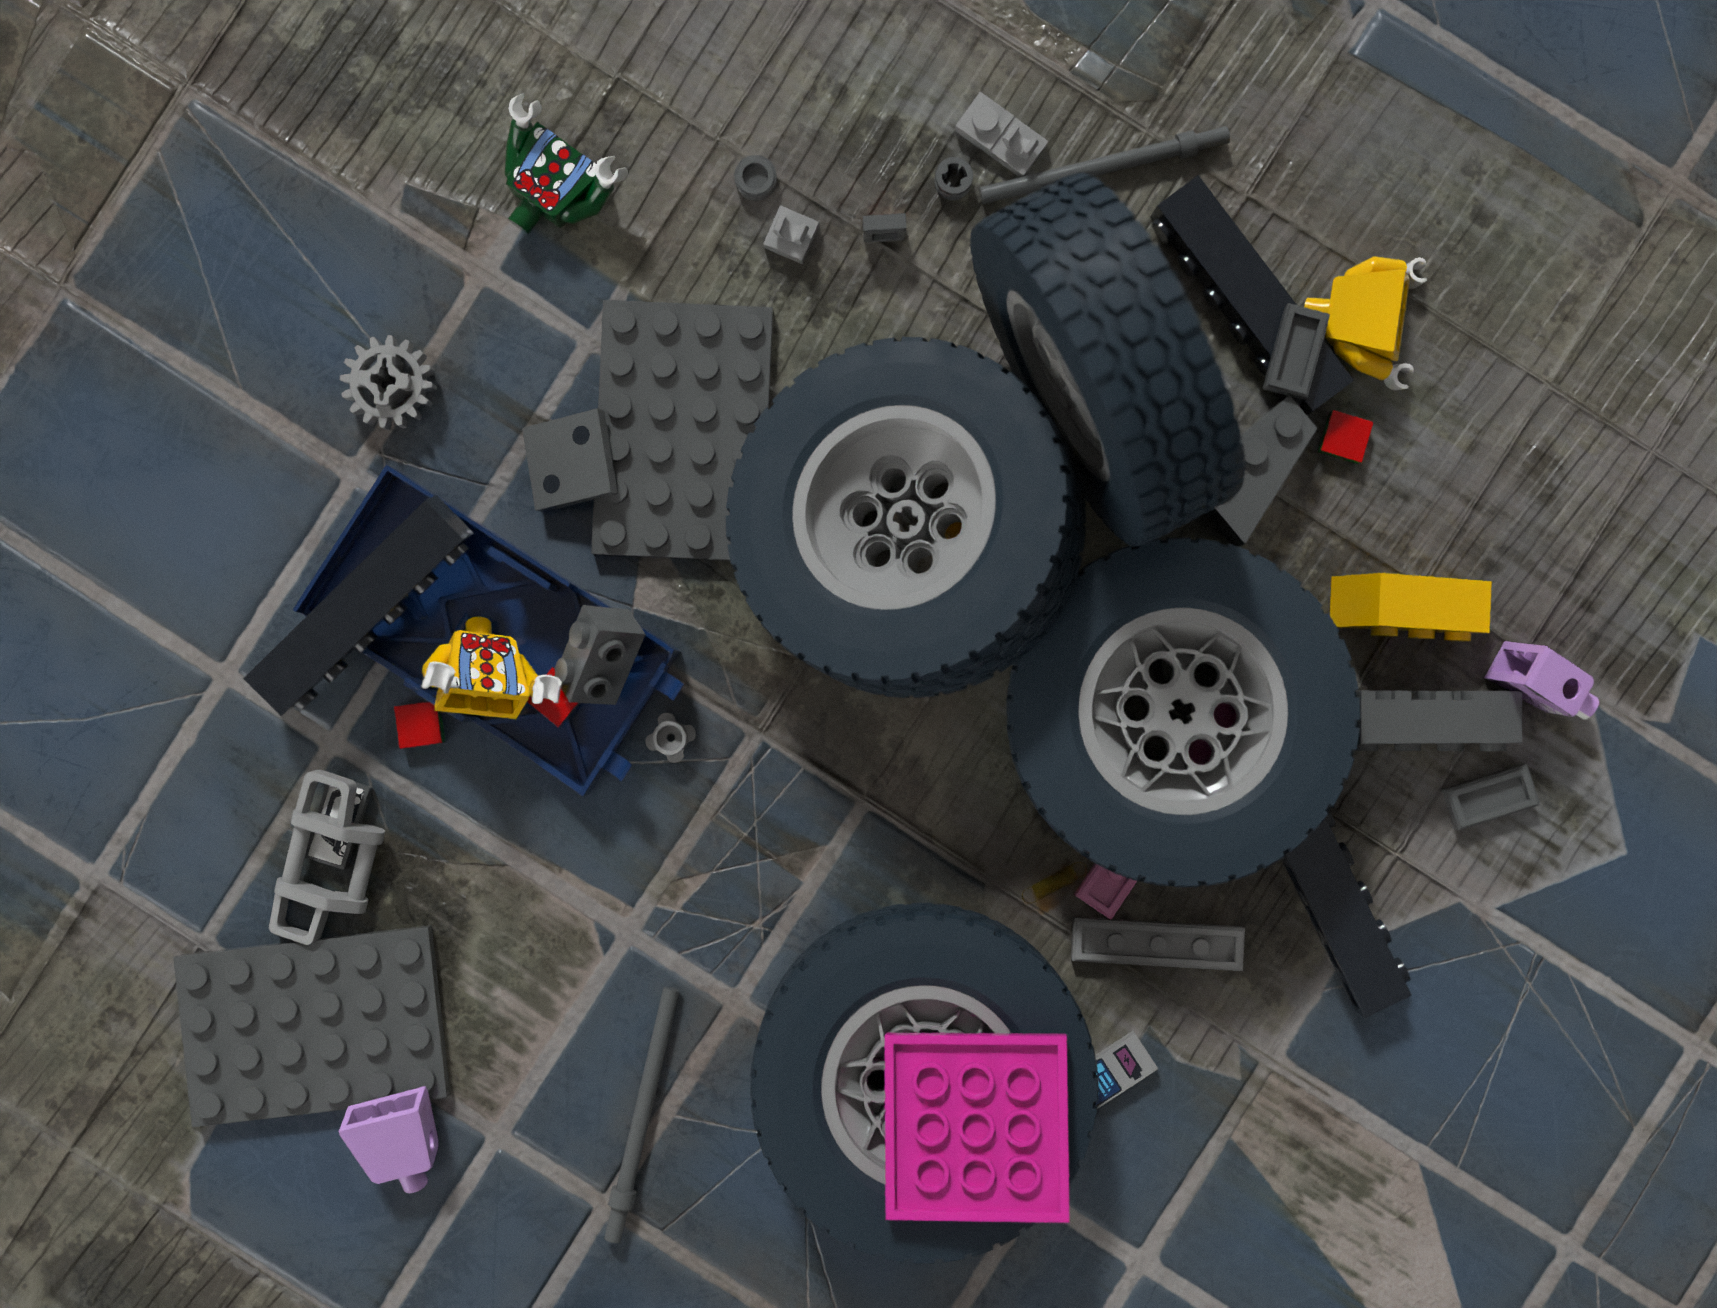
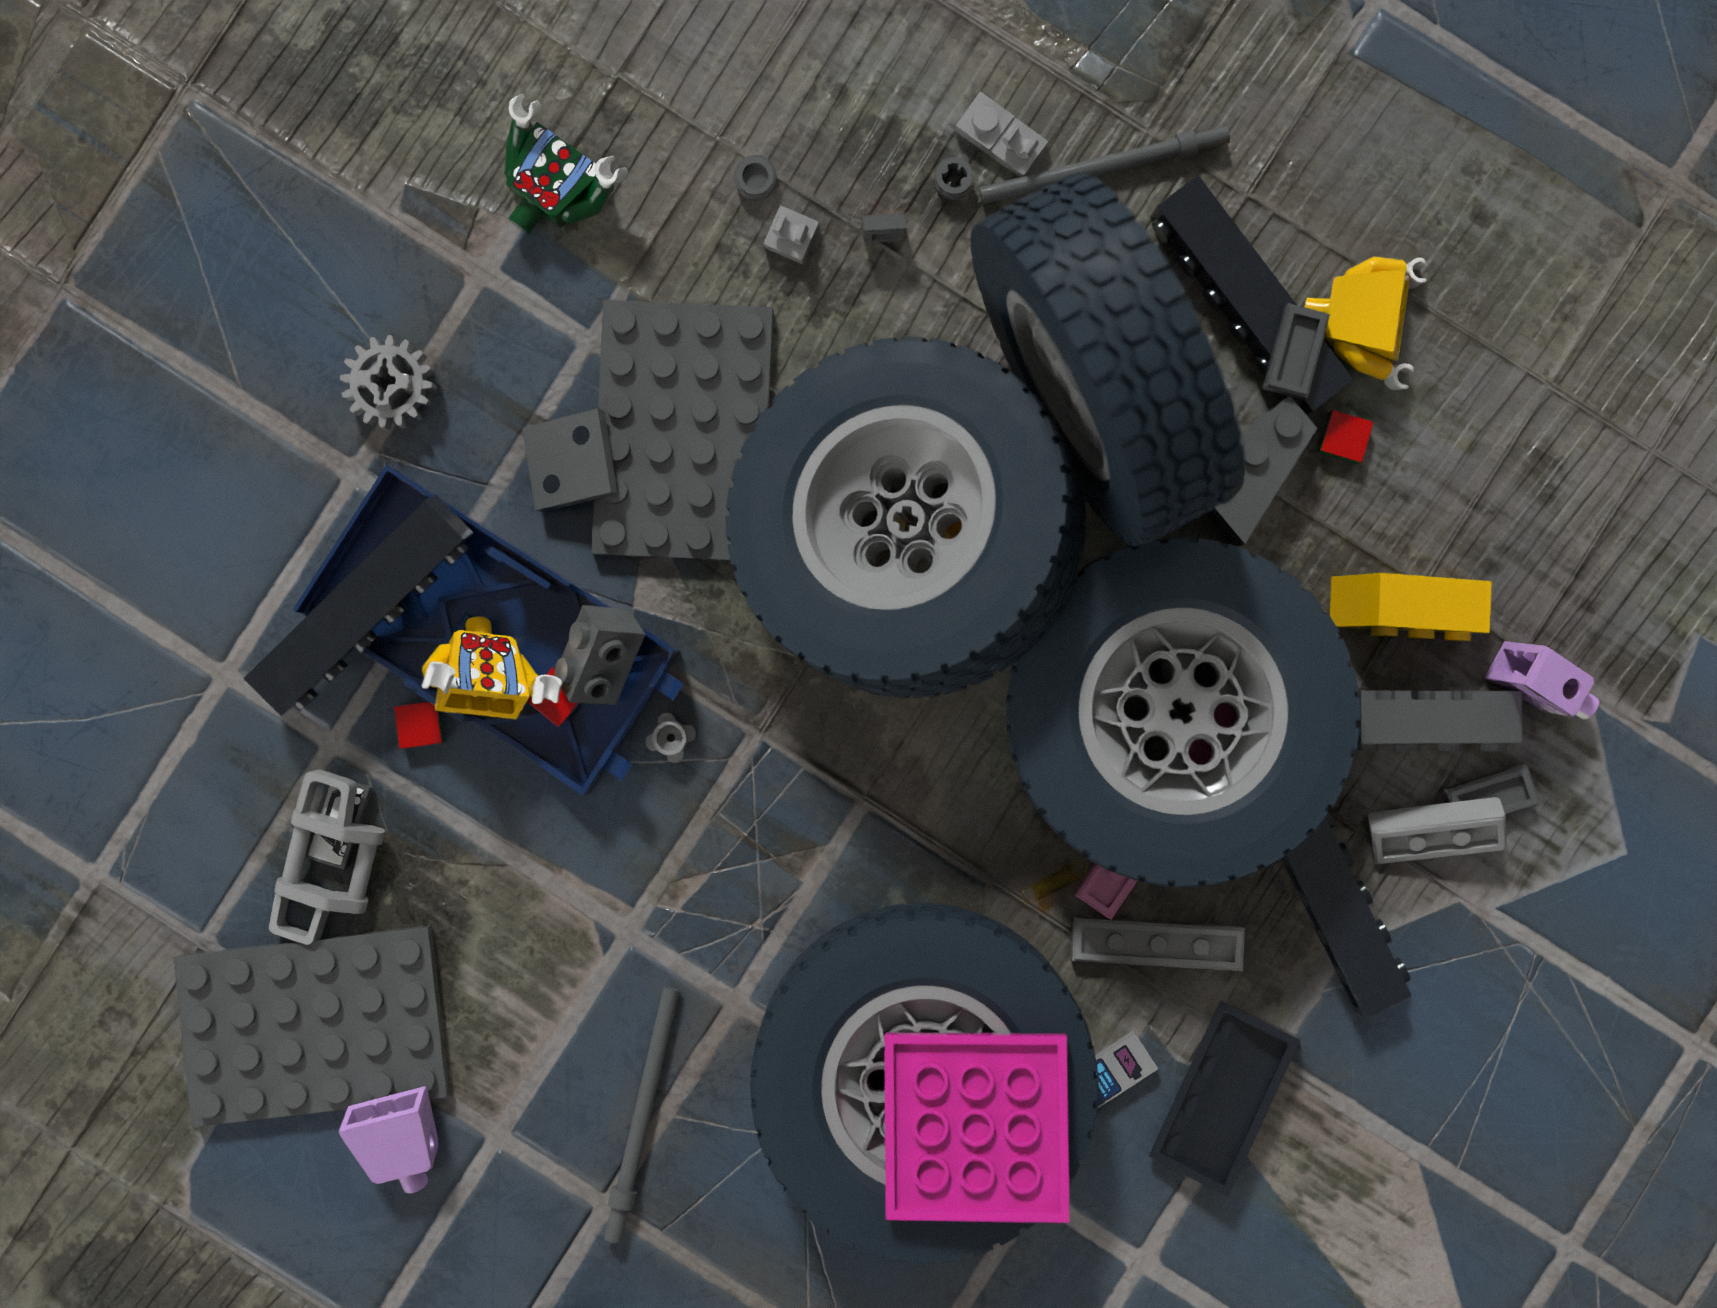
none -> black slope [1149,1000,1300,1197]
none -> light grey slope [1368,797,1507,865]

